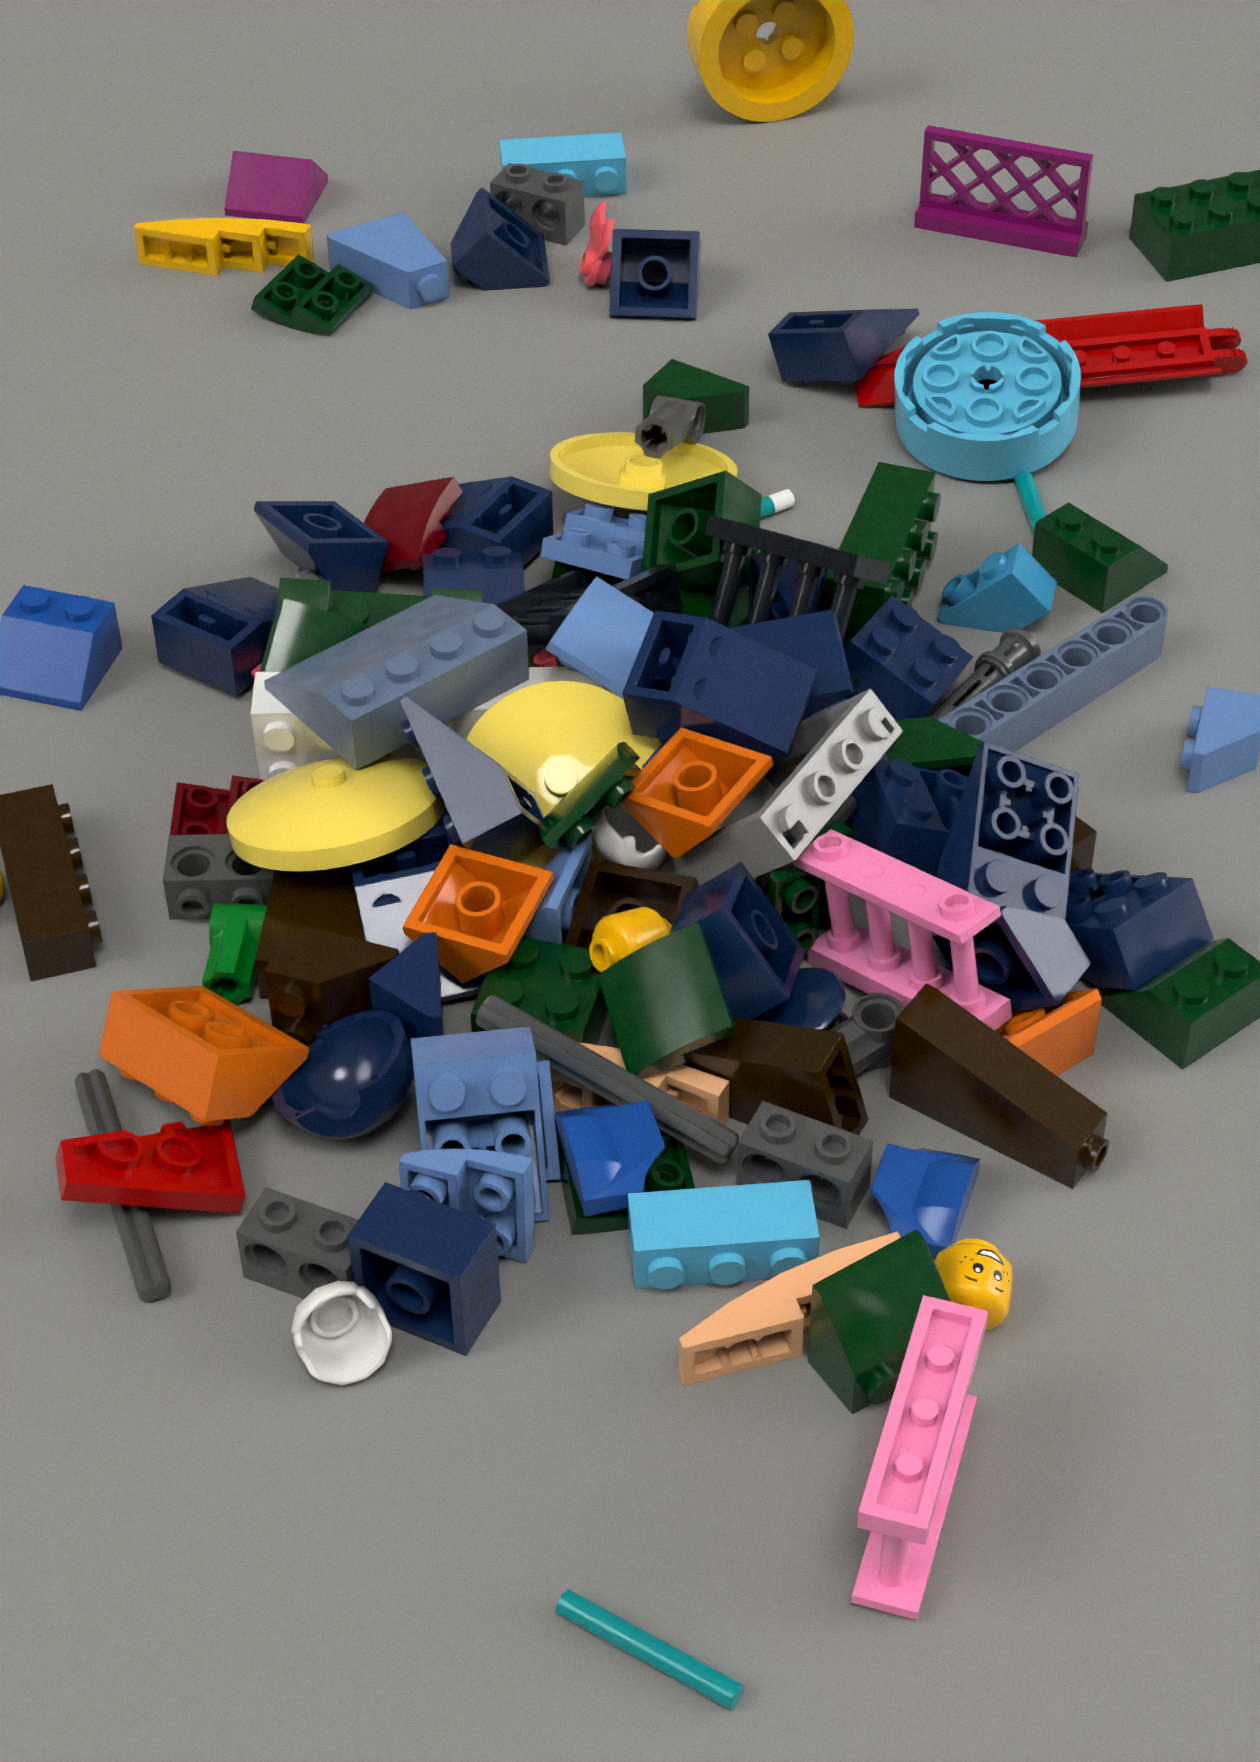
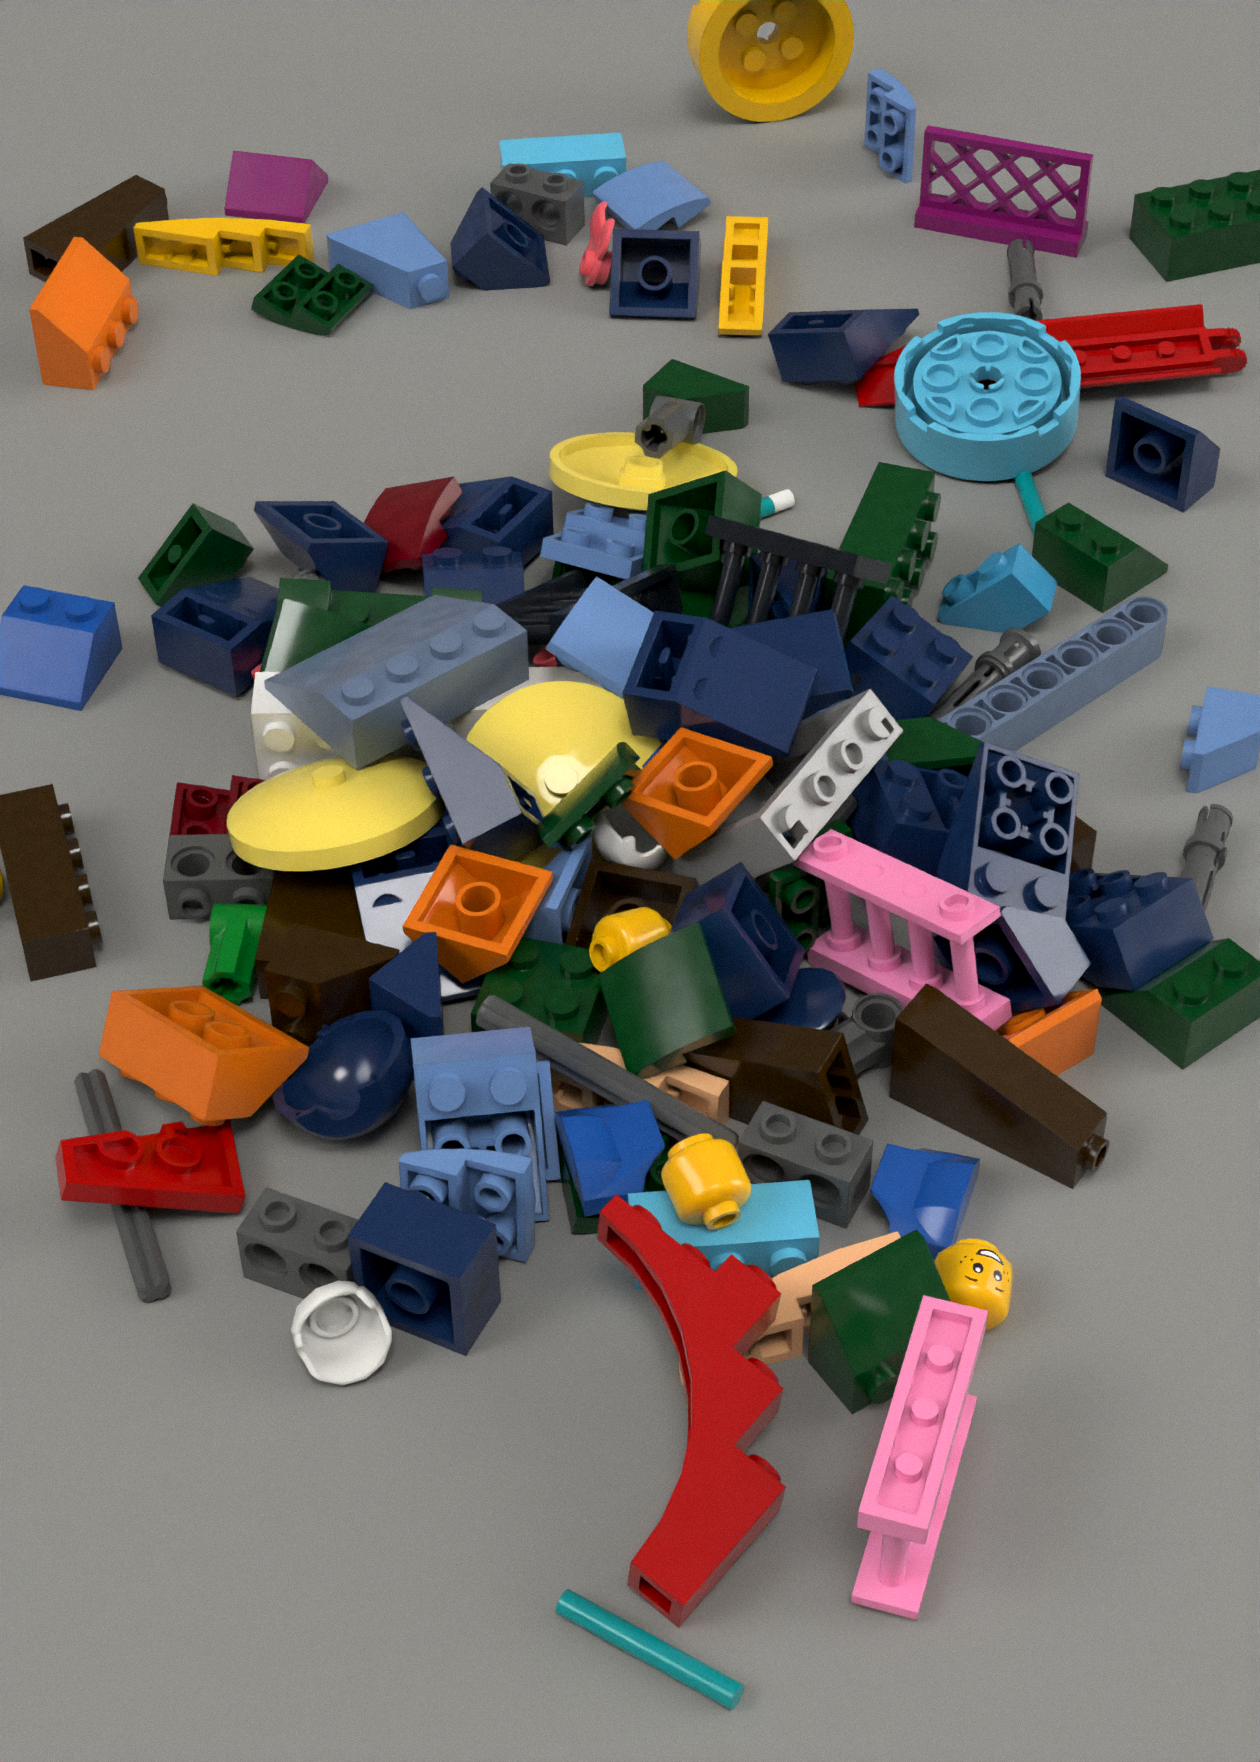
none -> dark brown slope [23,175,169,283]
none -> orange slope [29,237,139,390]
none -> dark green slope [138,503,254,607]
none -> medium blue slope [592,161,711,230]
none -> red arch [597,1194,786,1628]
none -> yellow head [661,1133,752,1230]
none -> yellow slope [718,216,768,336]
none -> medium blue slope [864,68,917,184]
none -> dark grey pin [1007,239,1043,320]
none -> dark blue slope [1105,396,1220,513]
none -> dark grey pin [1180,804,1233,912]

